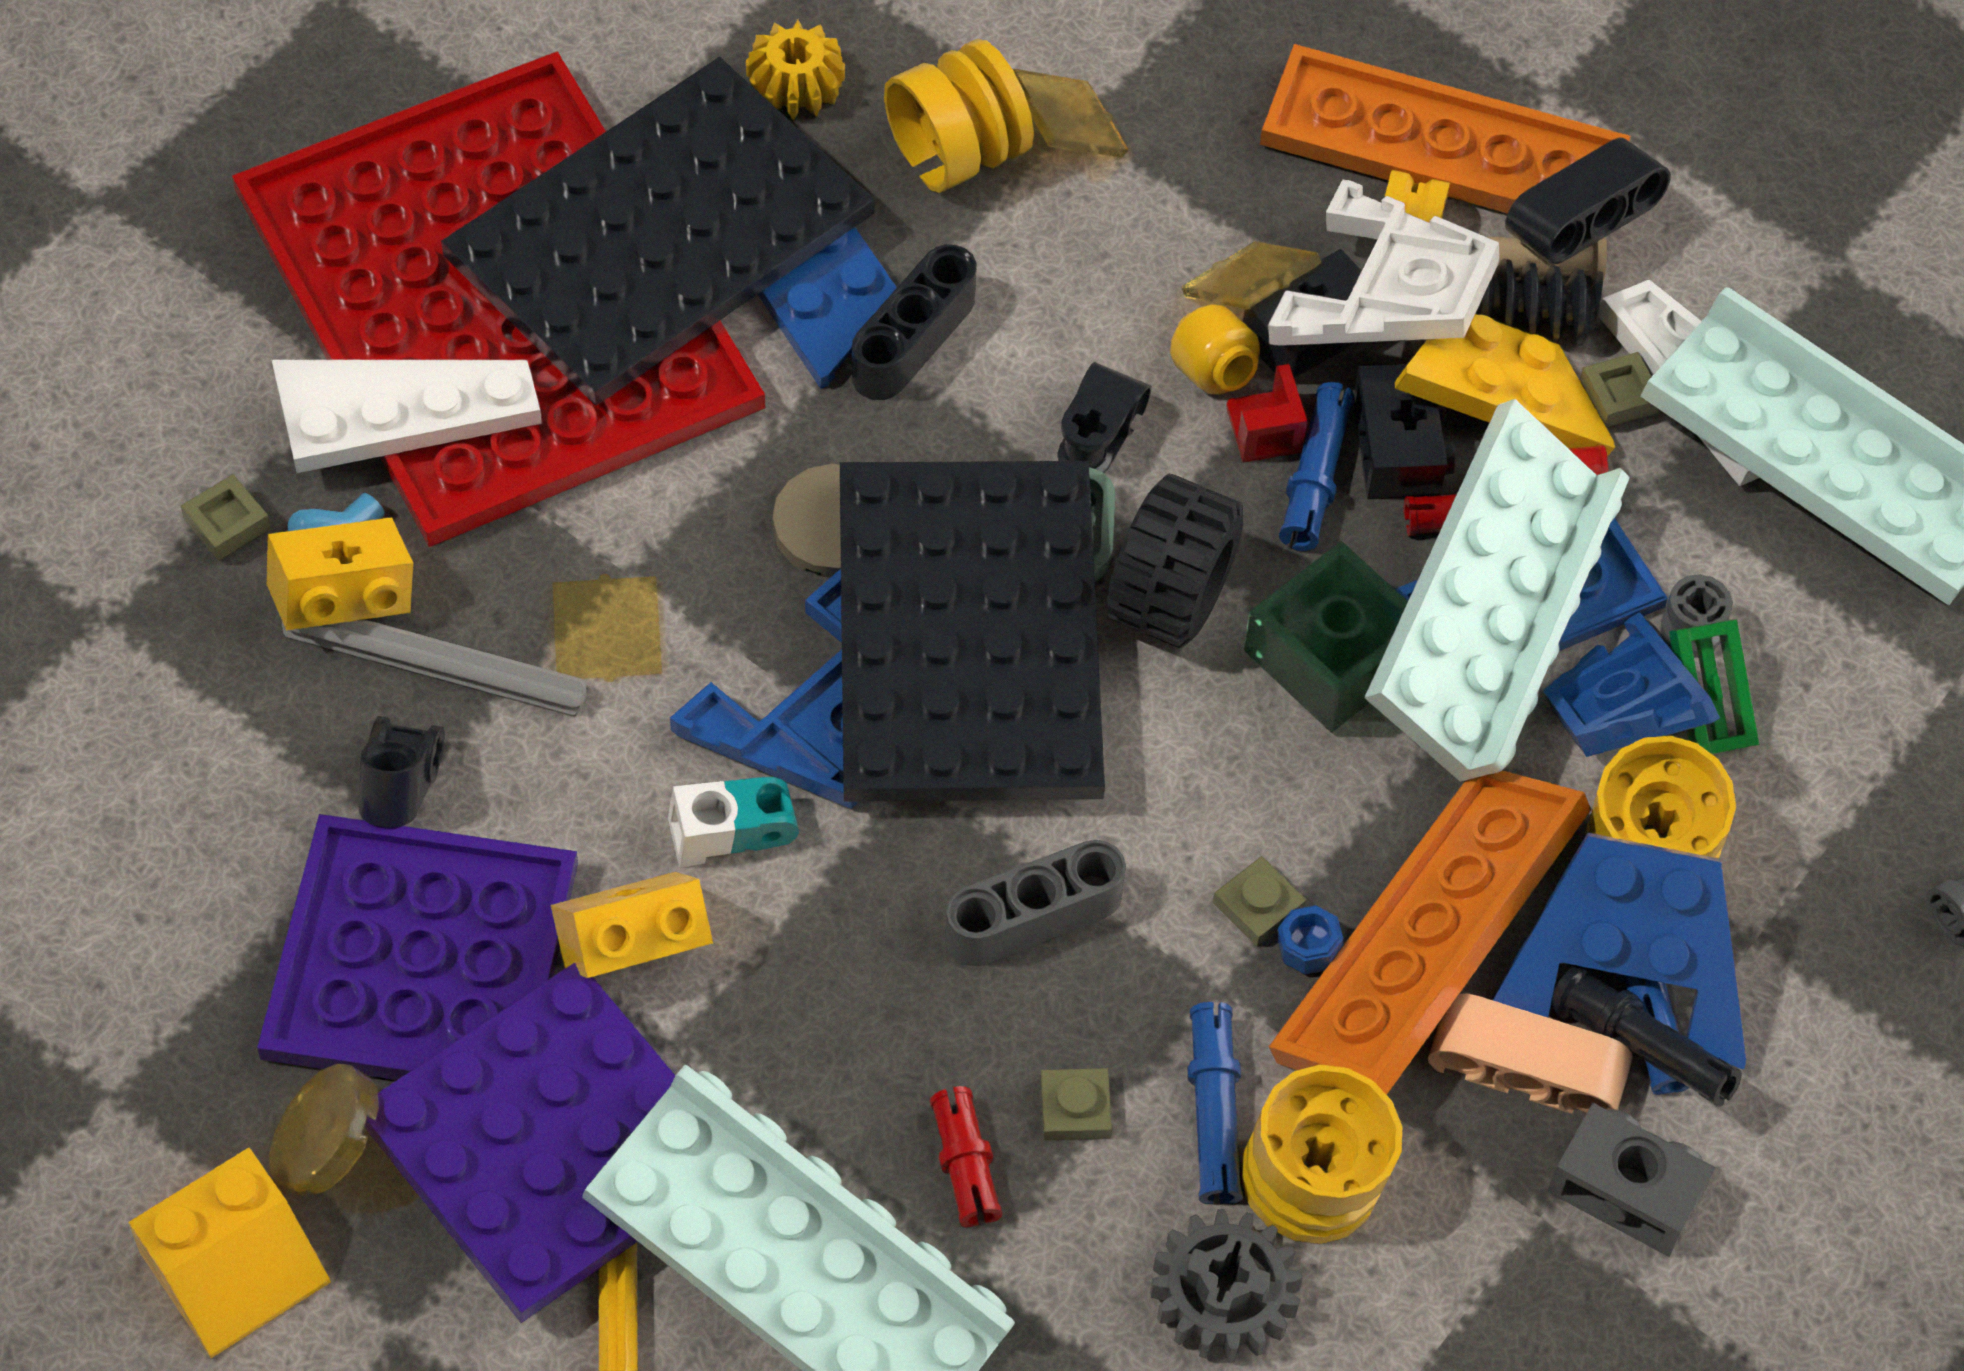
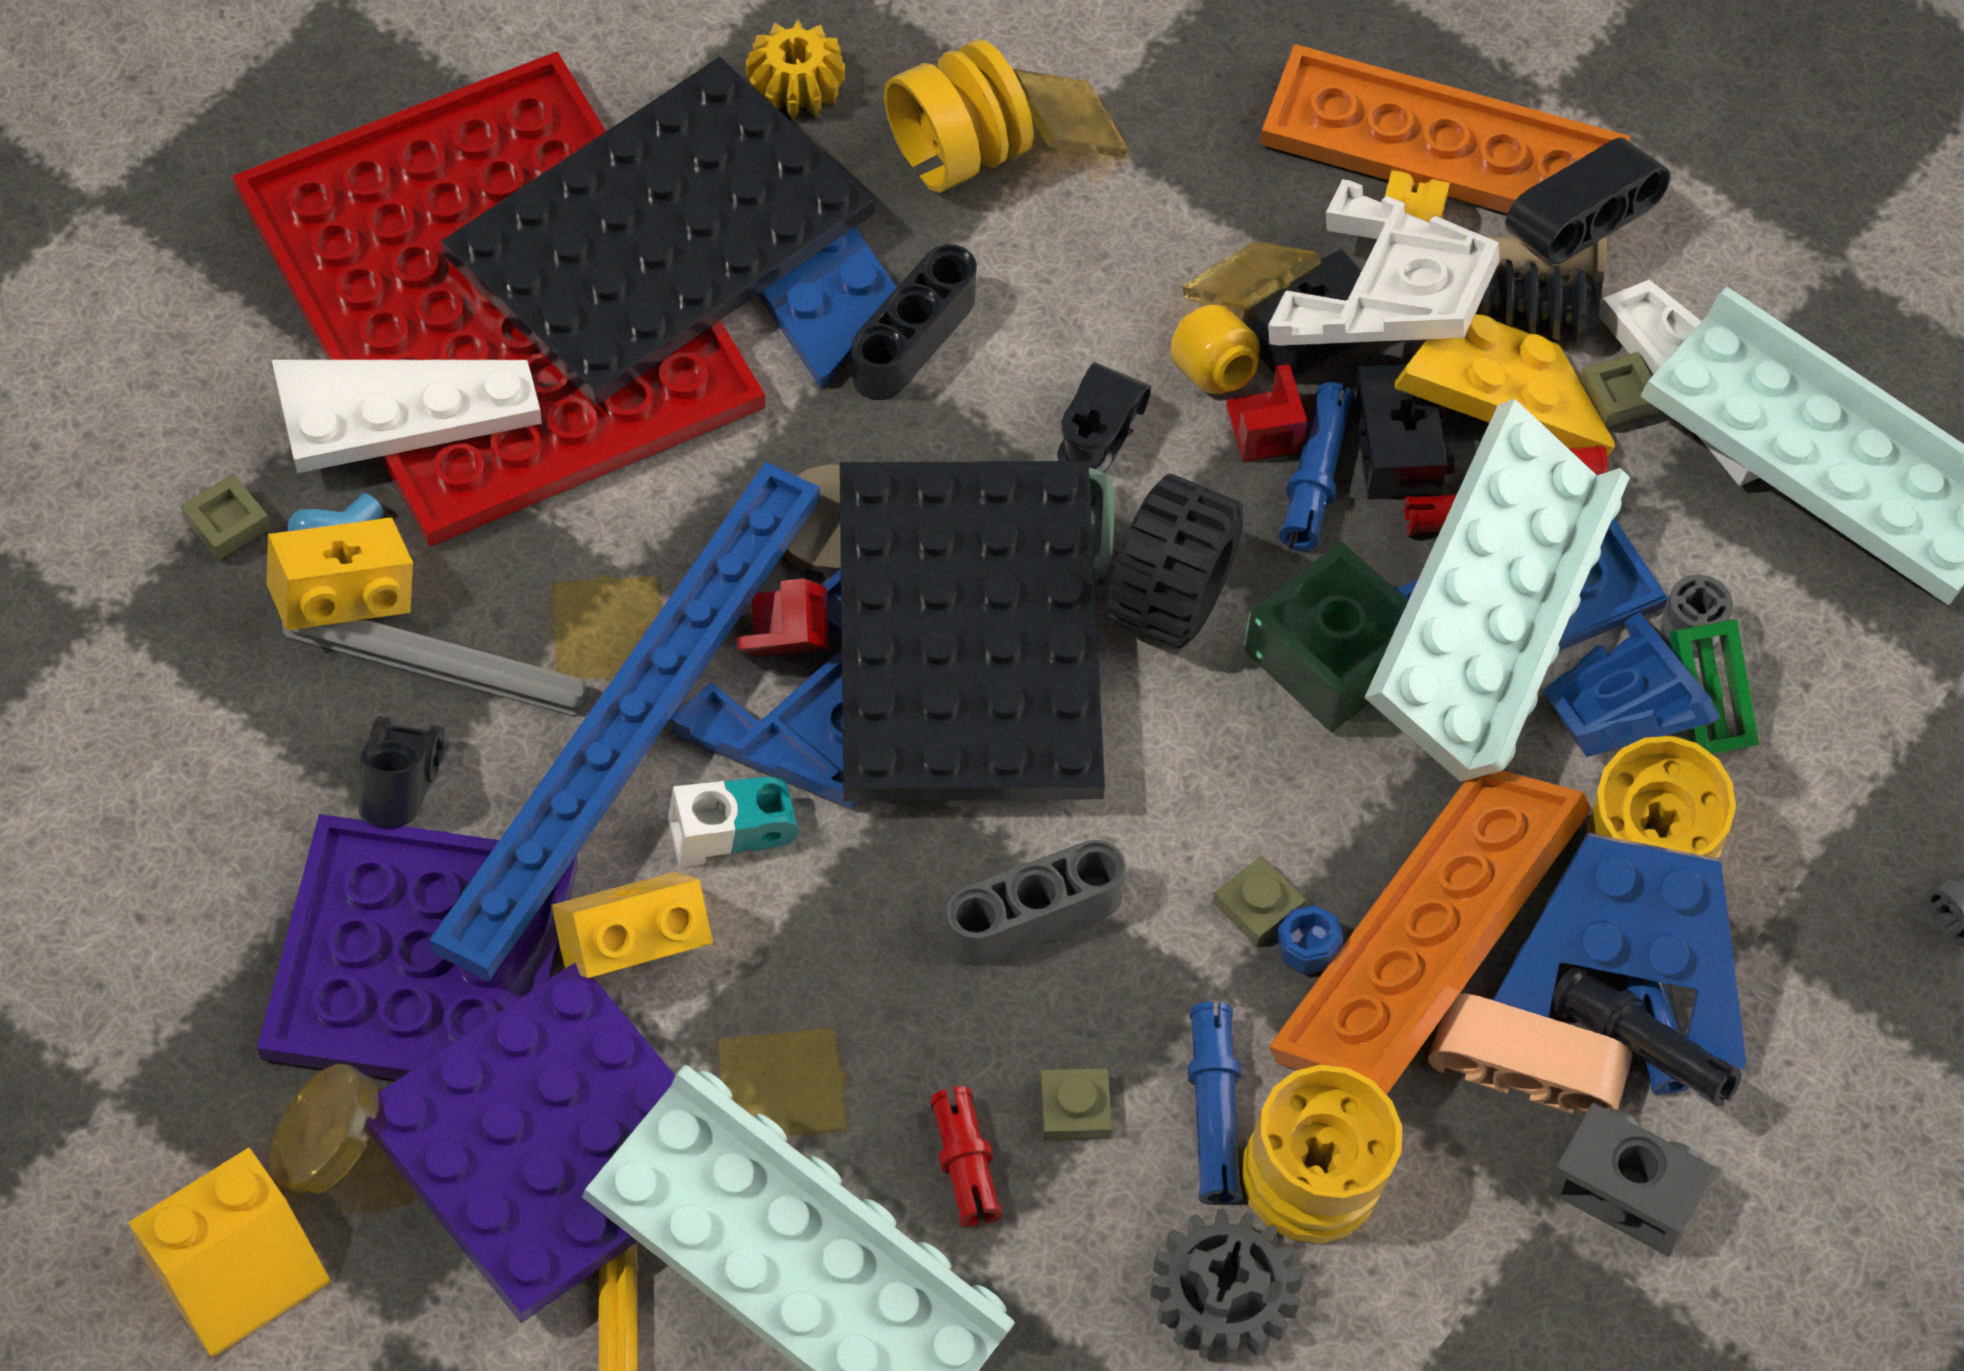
none -> blue plate [430,462,820,982]
none -> clear yellow piece [718,1027,847,1137]
none -> red panel [737,578,830,657]

